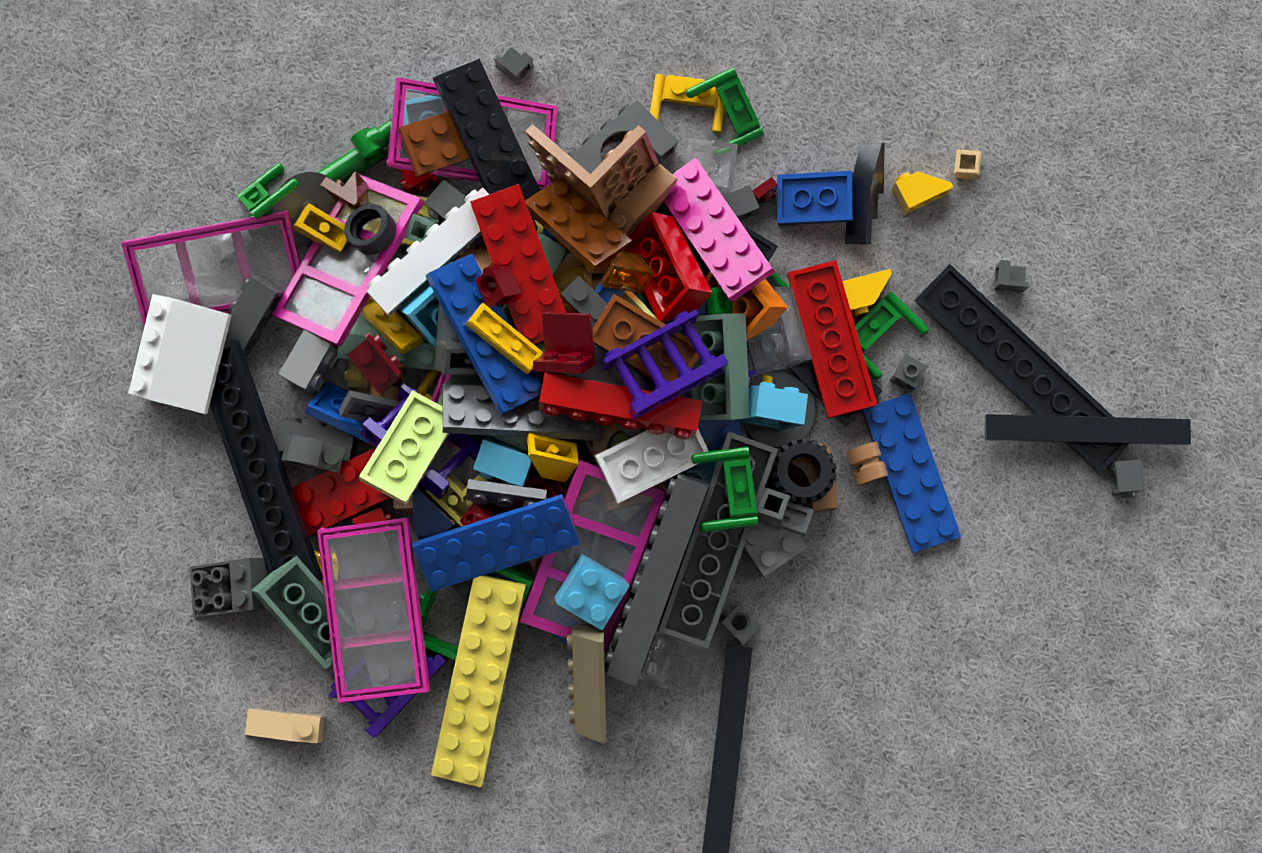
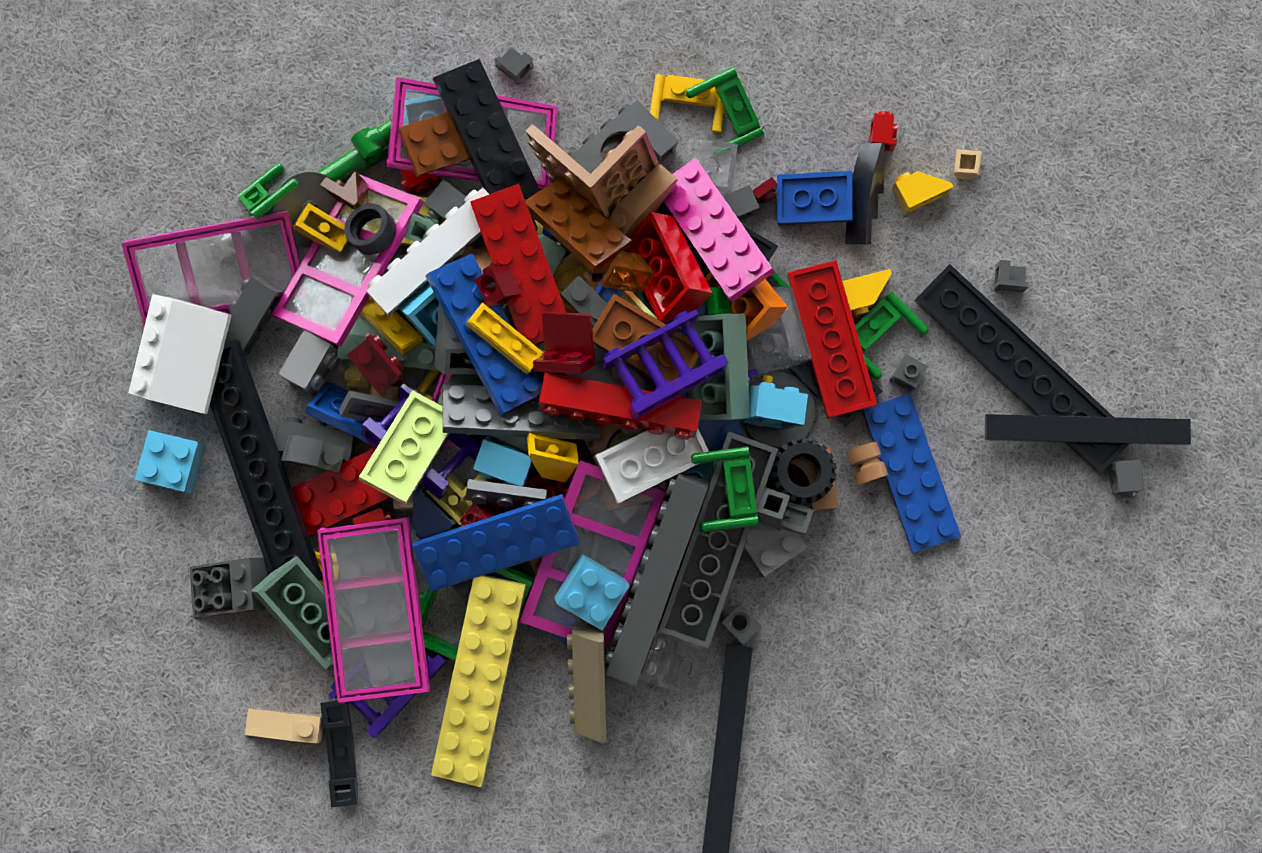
none -> medium azure brick [135,430,205,494]
none -> black slope [320,701,358,808]
none -> red brick [869,111,898,151]

